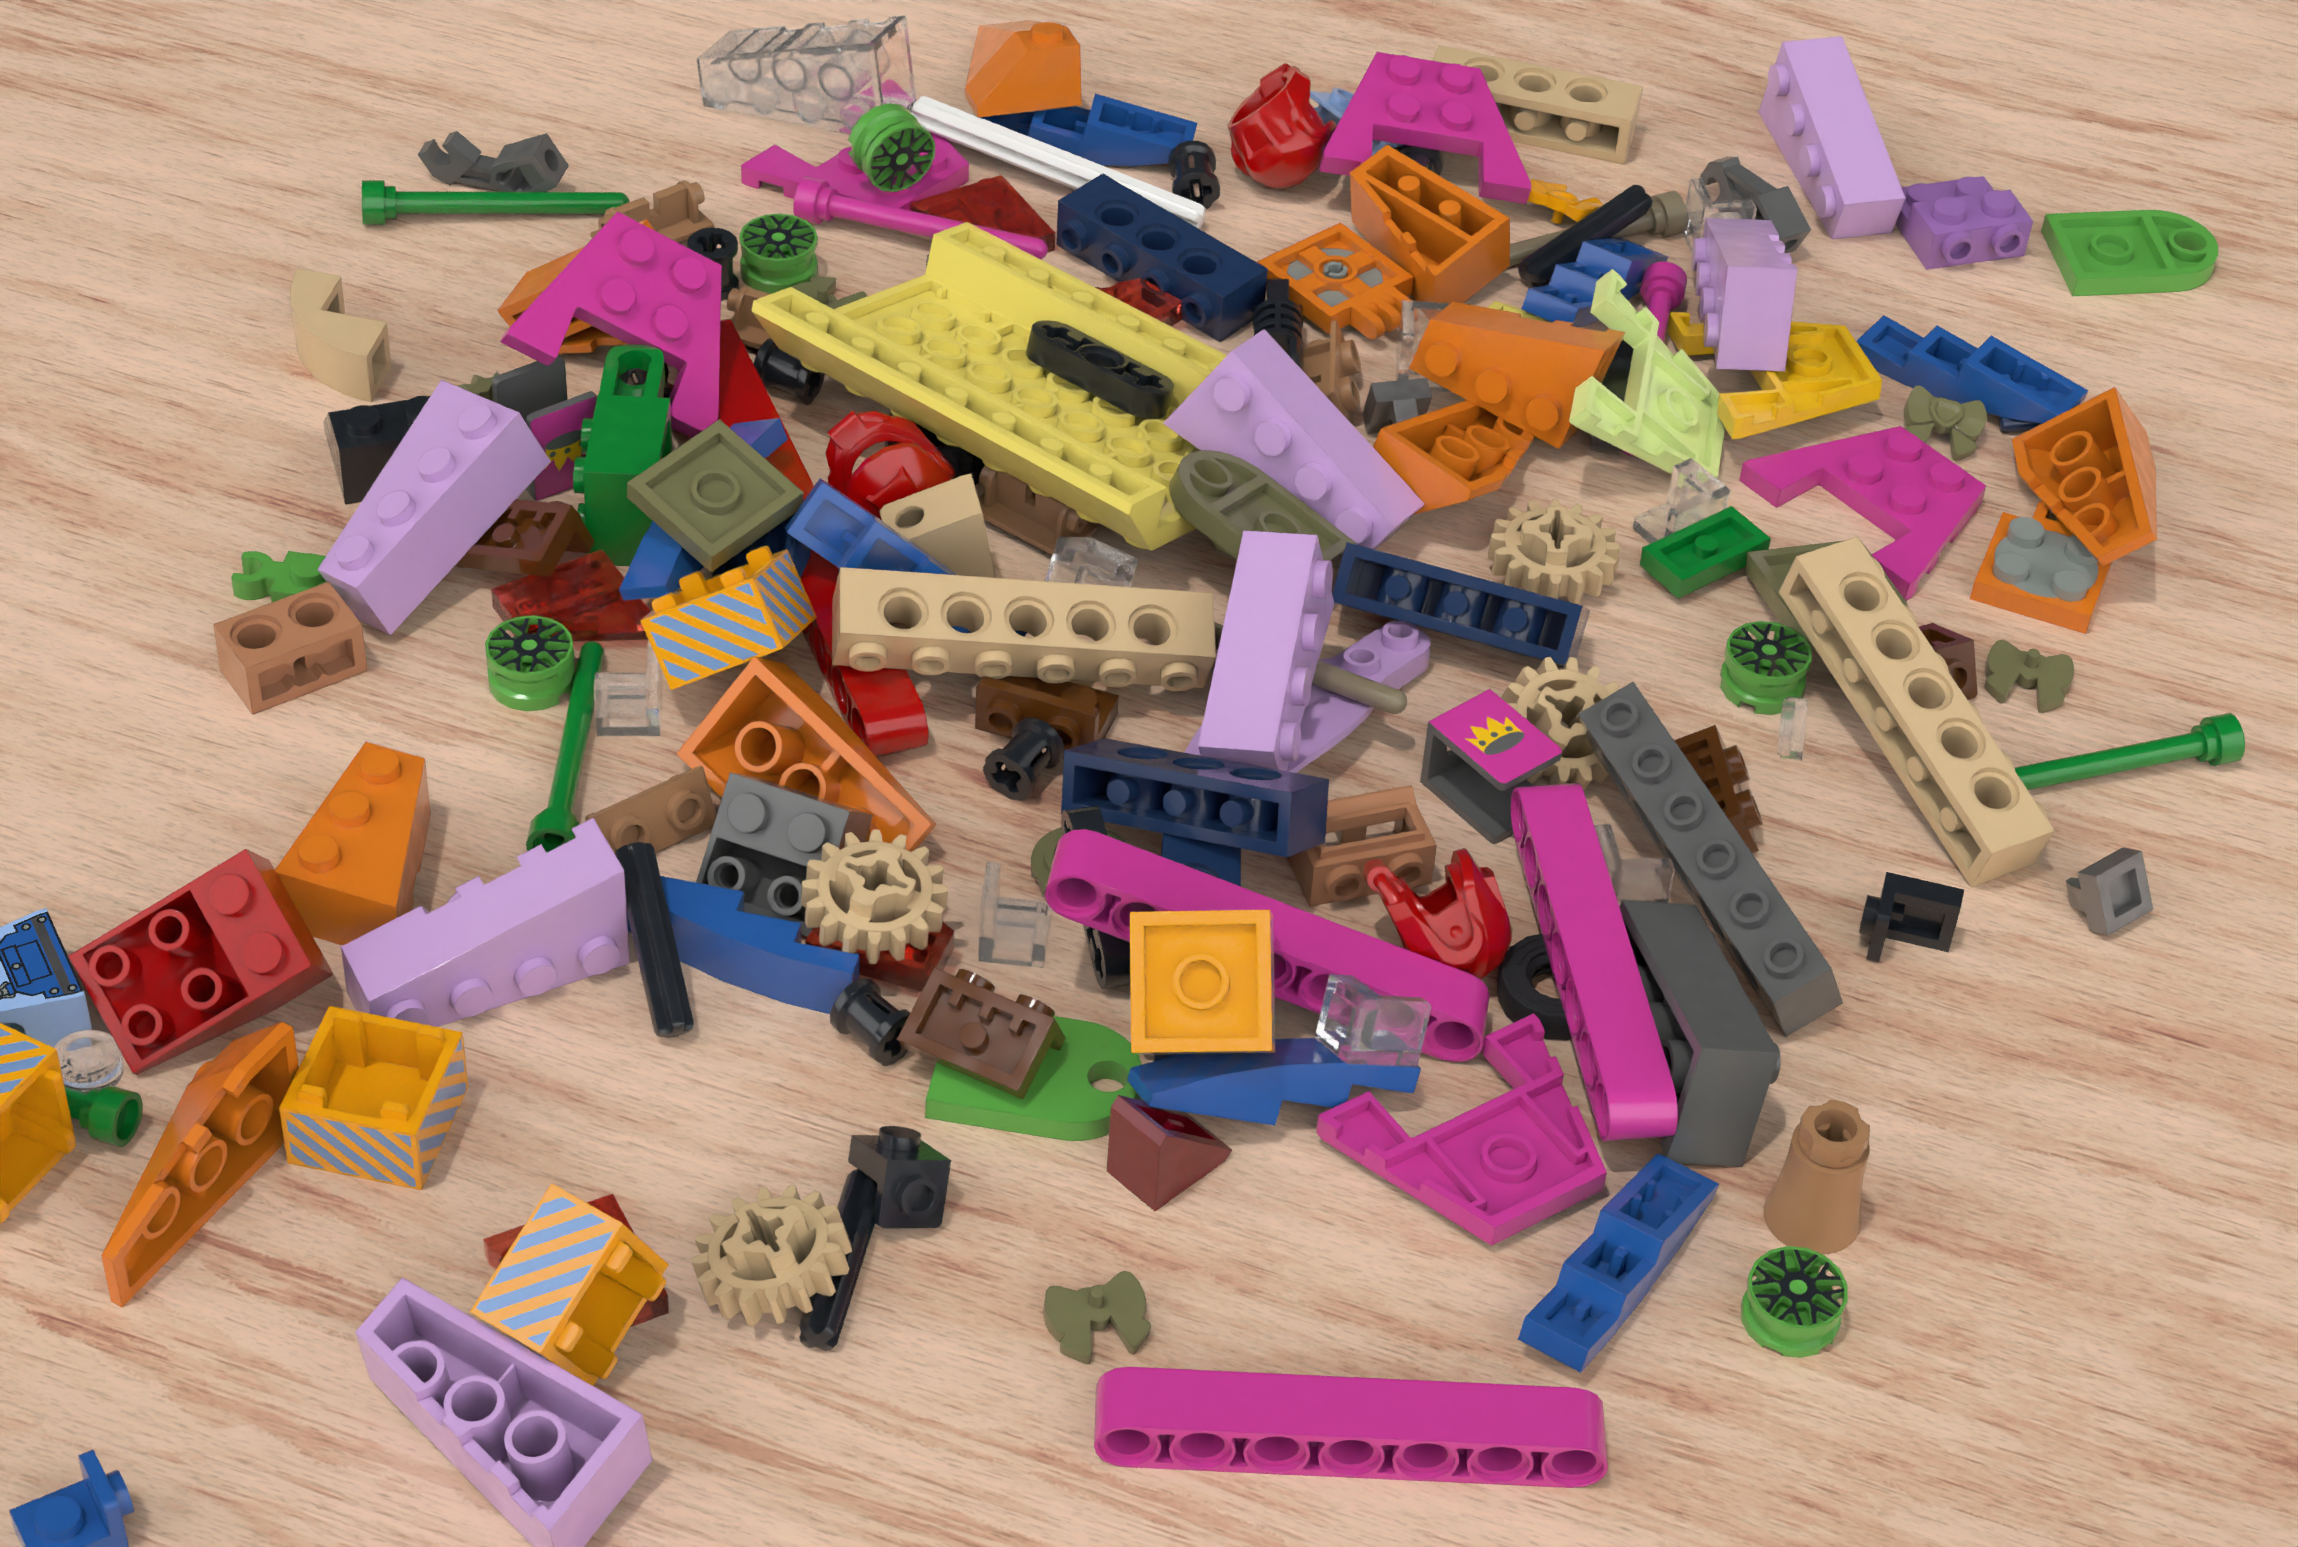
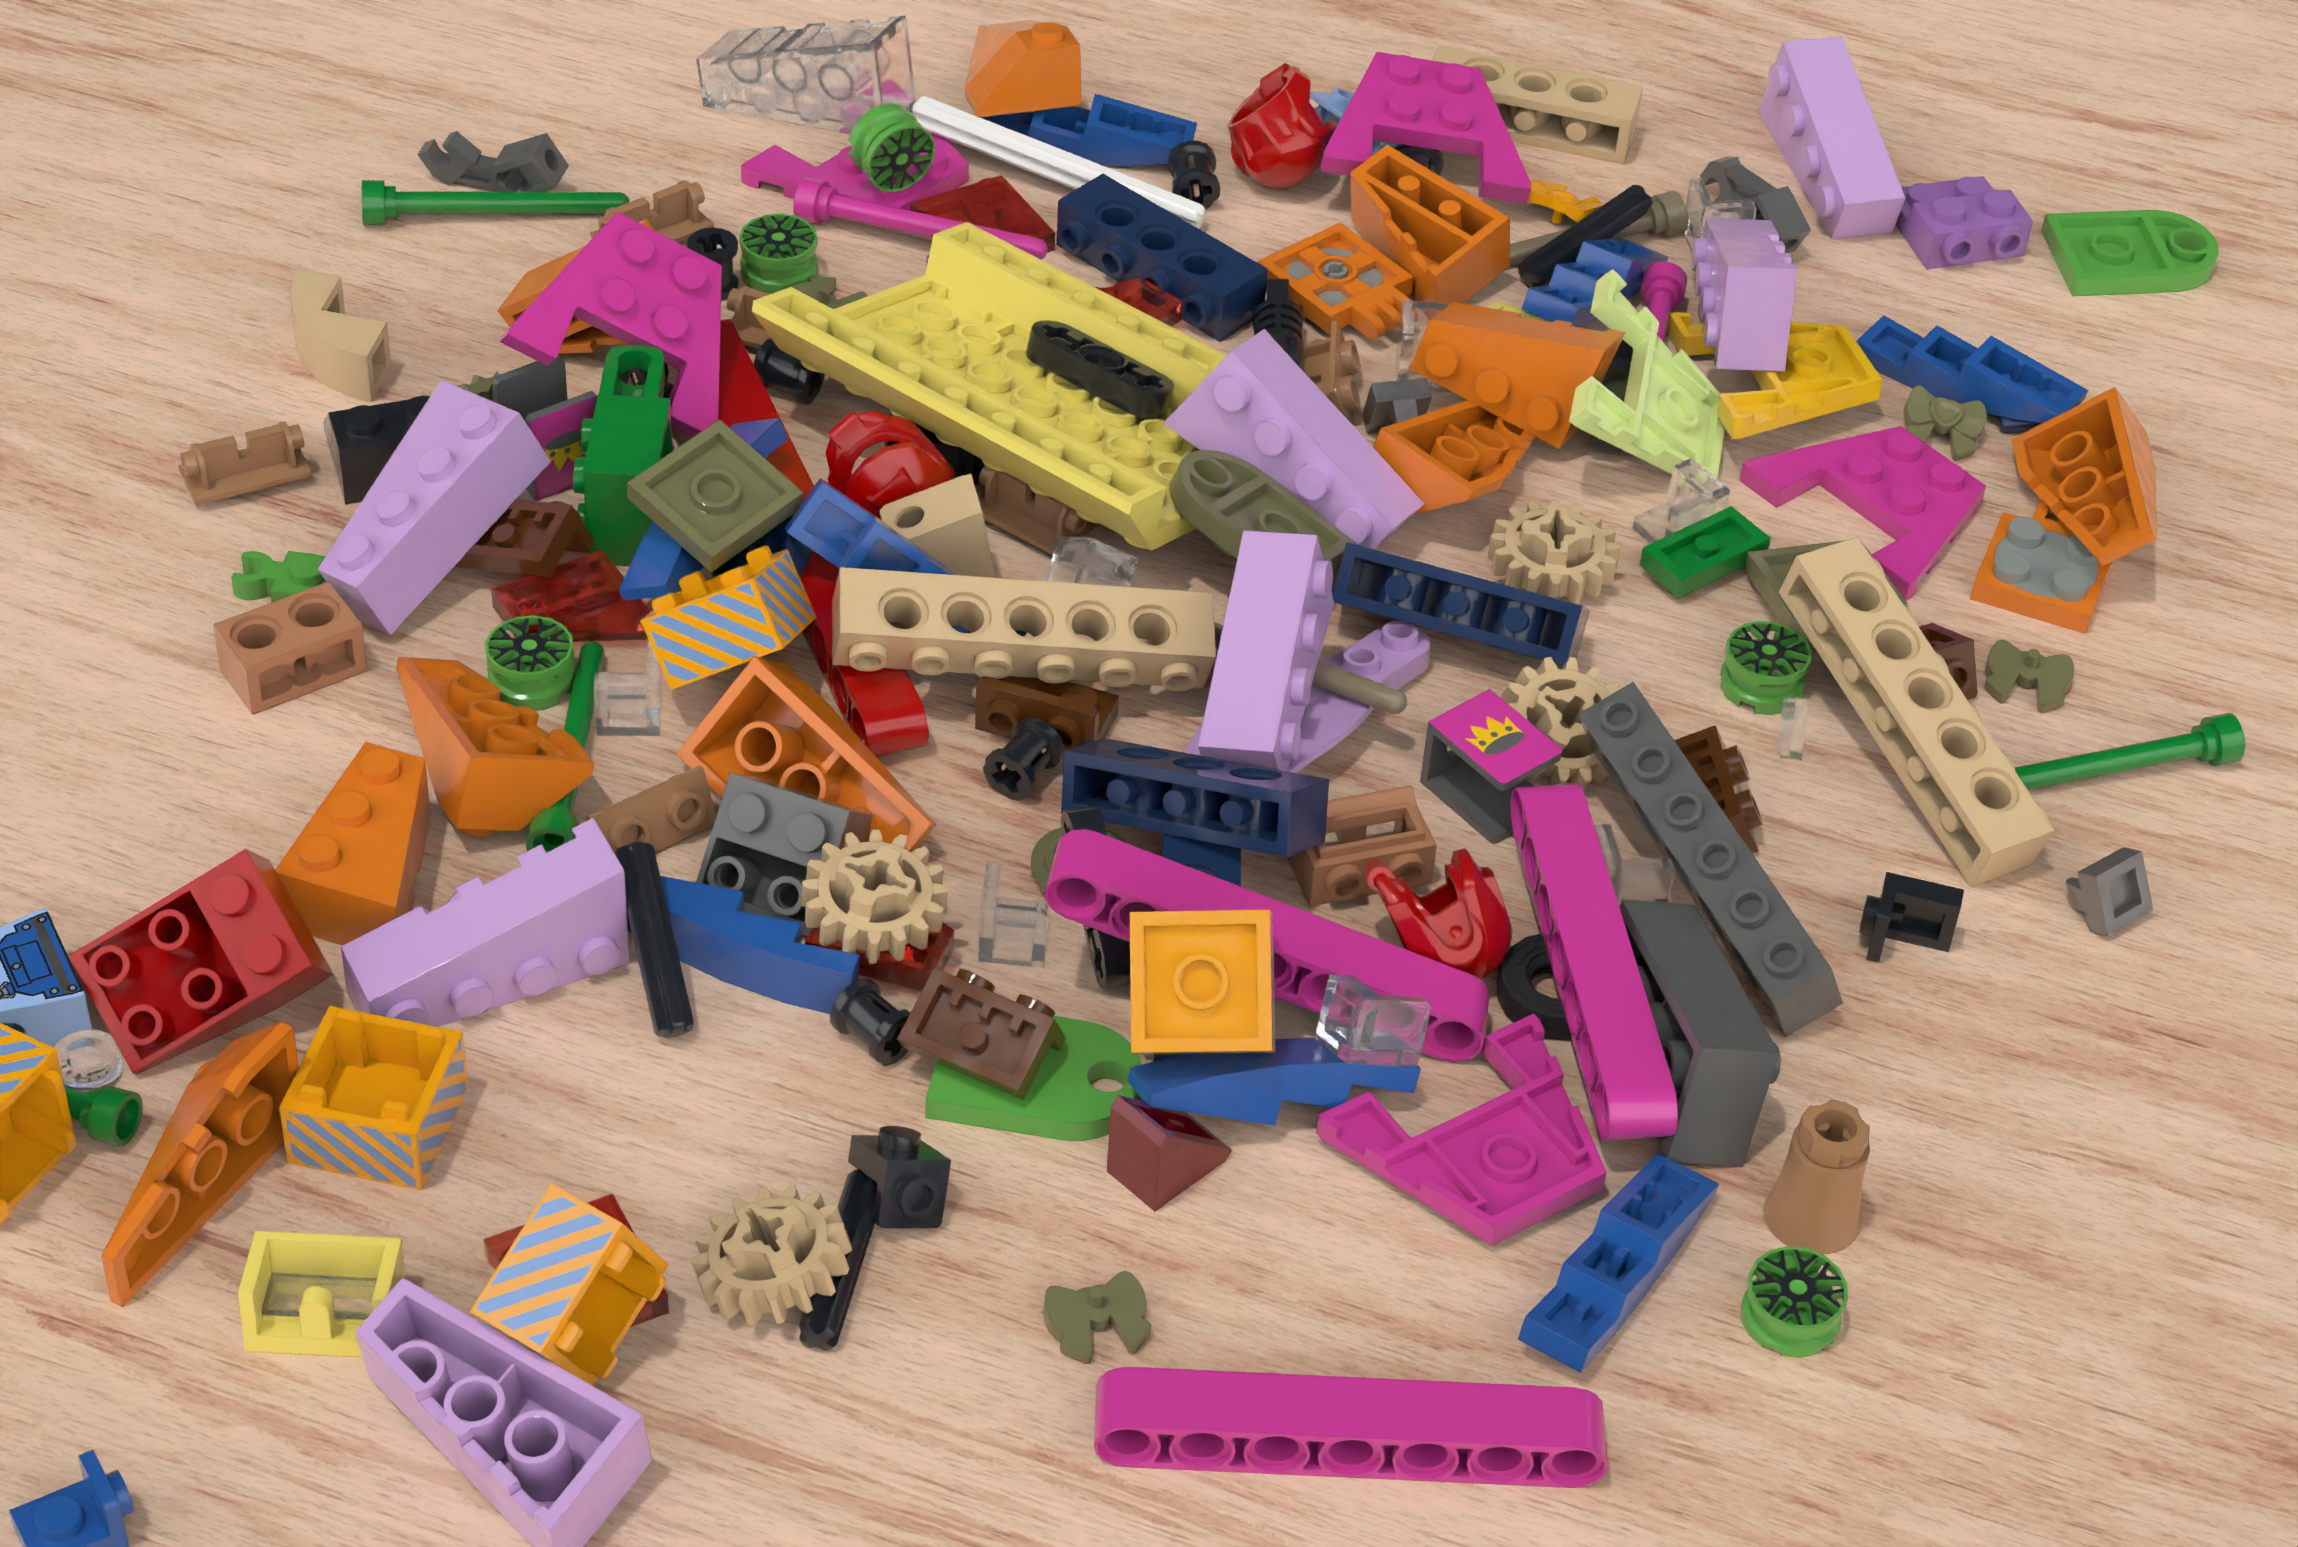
none -> medium nougat hinge [178,421,313,506]
none -> light yellow window [238,1231,405,1358]
none -> orange wedge [396,657,595,837]

